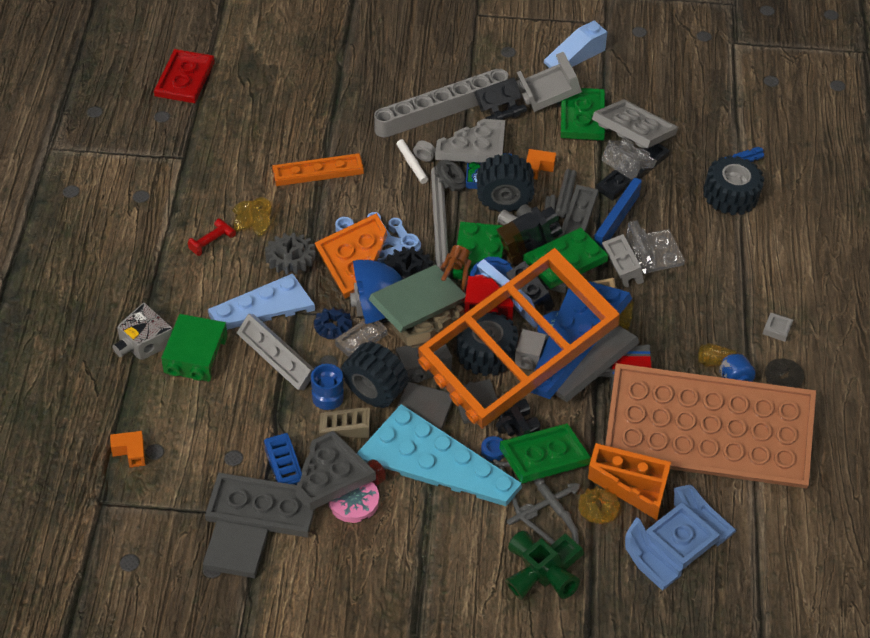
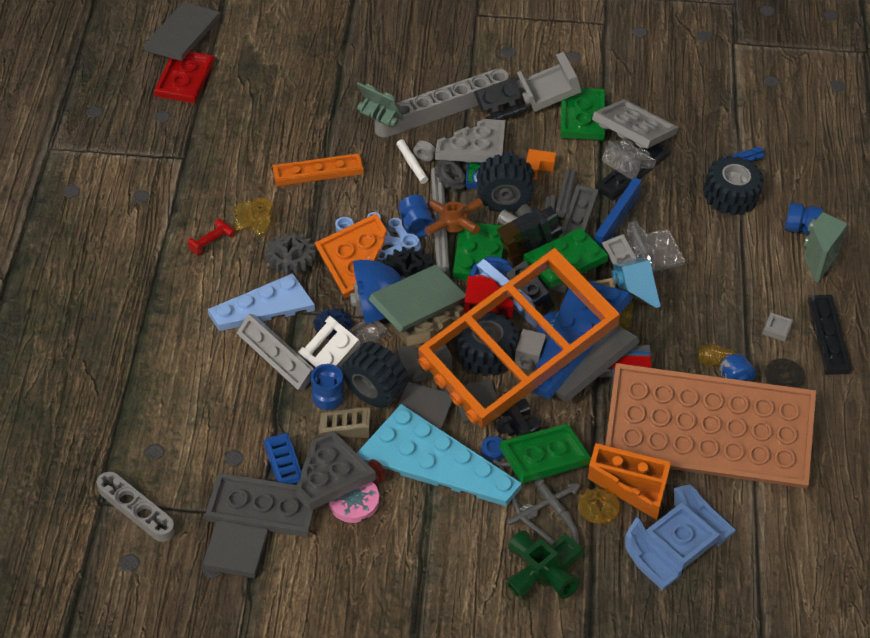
orange piece [110,431,146,468] -> none
light grey torso [113,303,173,360] -> none
green panel [161,314,228,382] -> none
dark orange plant [440,245,472,293] -> none
light blue slope [544,20,607,68] -> none
none -> light grey beam [96,472,175,542]
none -> dark grey tile [144,2,220,61]
none -> white plate [298,316,362,368]
none -> sand green hinge [357,82,404,127]
none -> blue wheel [398,195,434,238]
none -> dark orange bar [425,198,483,236]
none -> dark azure slope [611,257,661,308]
none -> blue wheel [785,202,823,235]
none -> sand green slope [803,212,848,283]
none -> black tile [807,295,851,375]

